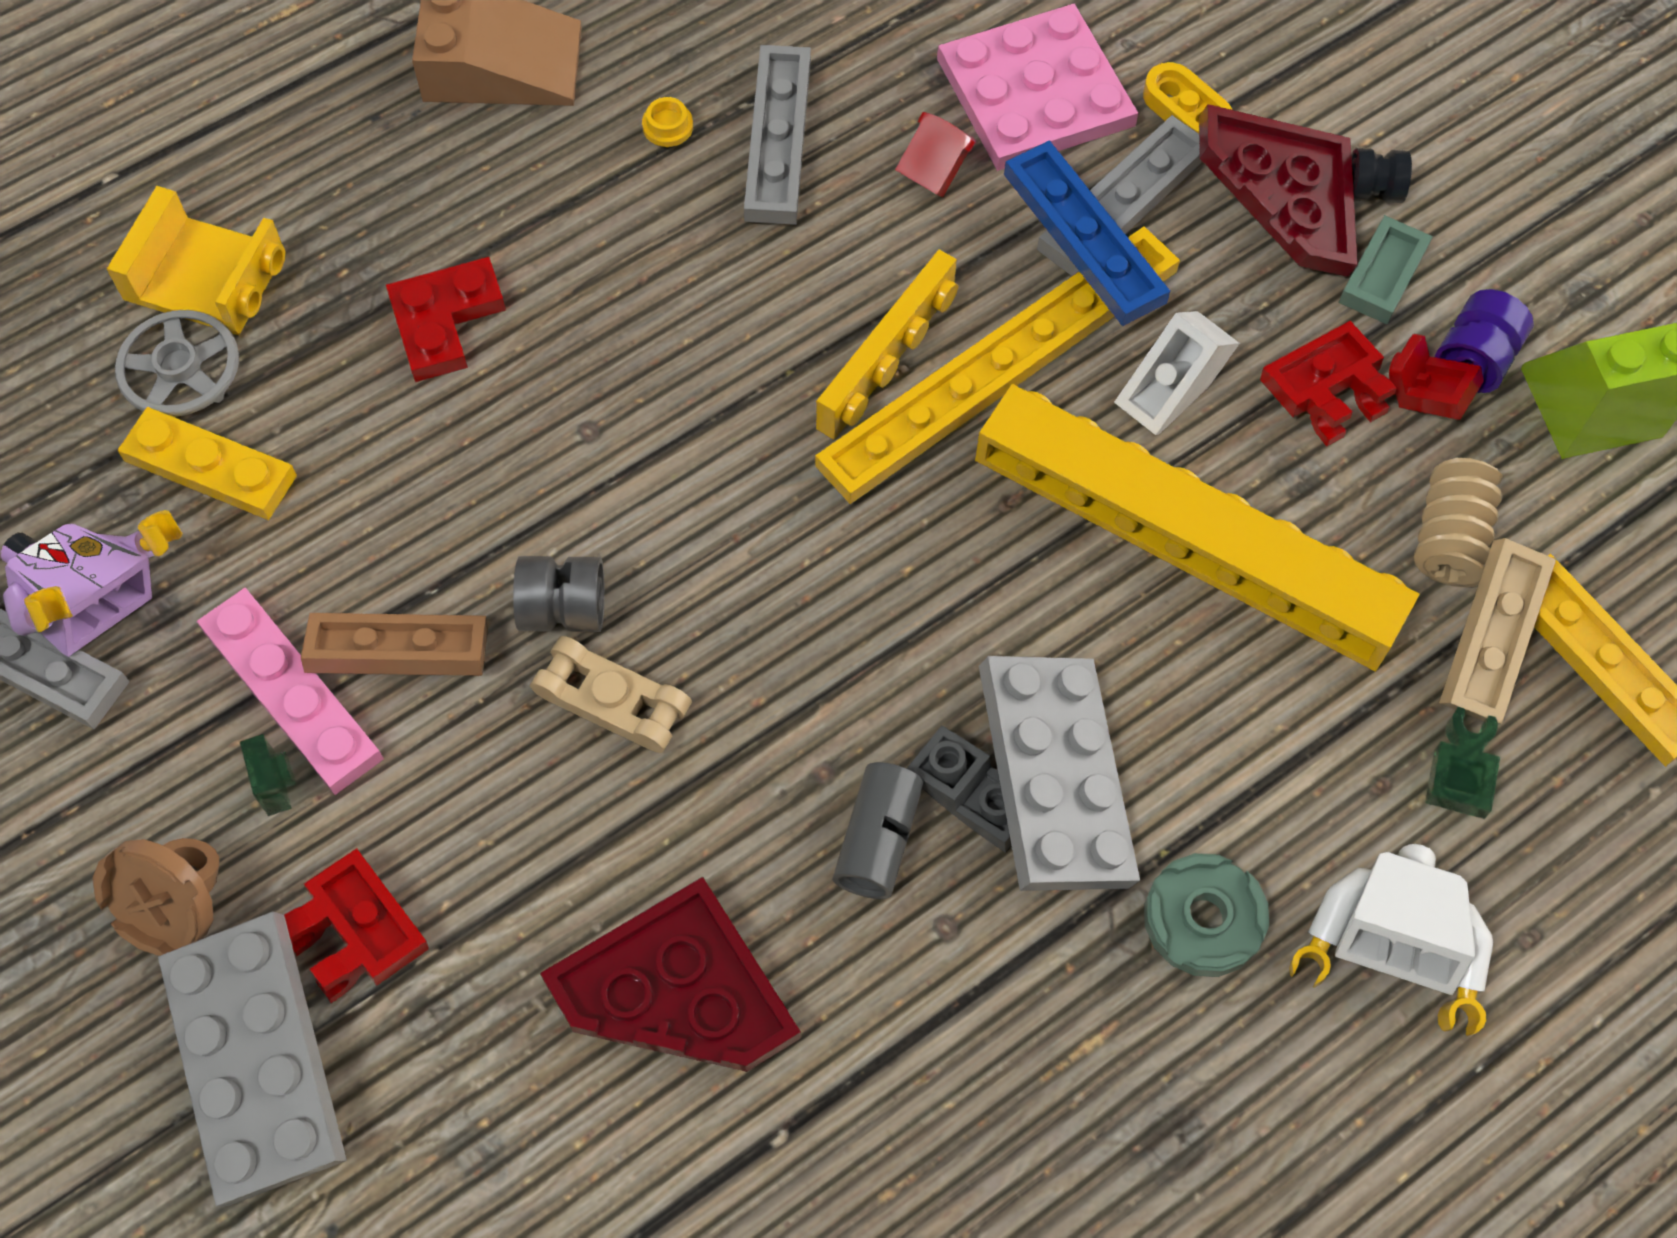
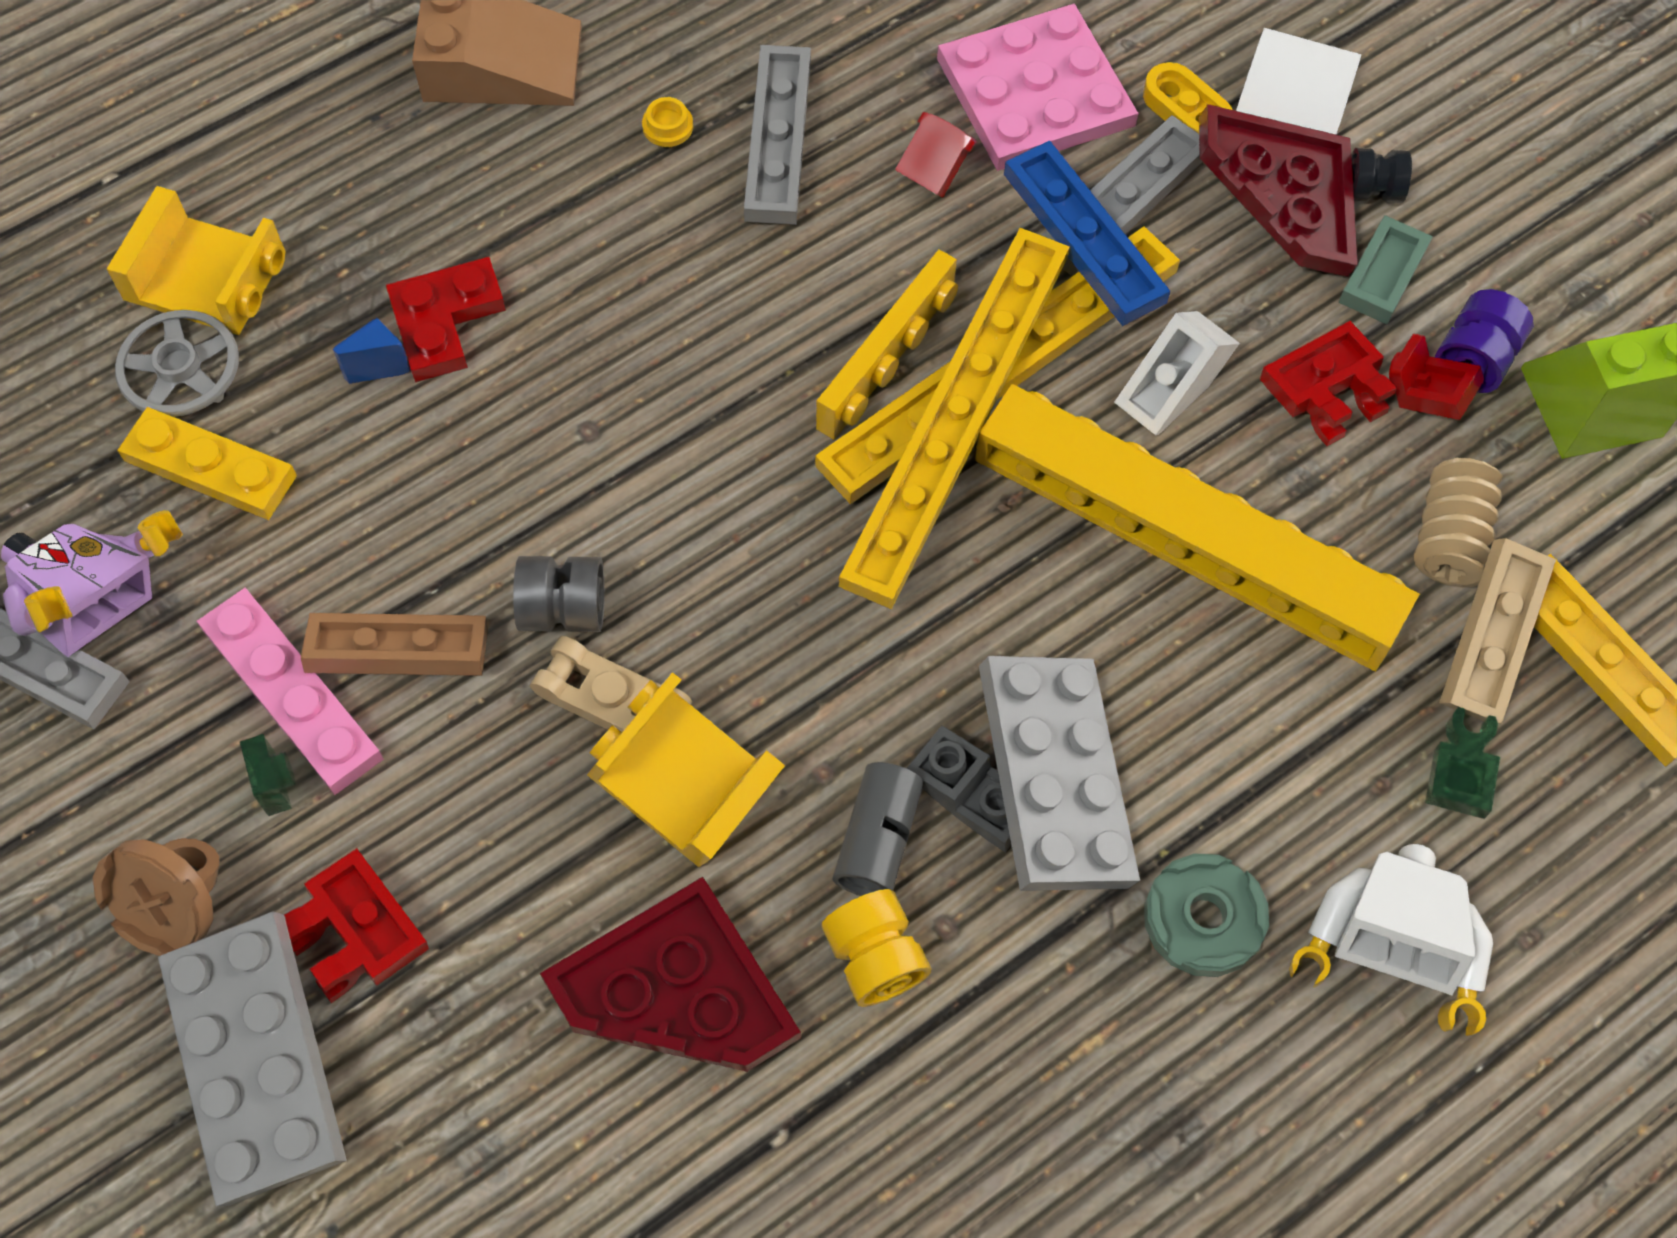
none -> blue slope [333,318,411,384]
none -> yellow panel [587,672,785,867]
none -> yellow wheel [821,889,932,1007]
none -> yellow plate [839,228,1070,609]
none -> white slope [1236,28,1361,134]

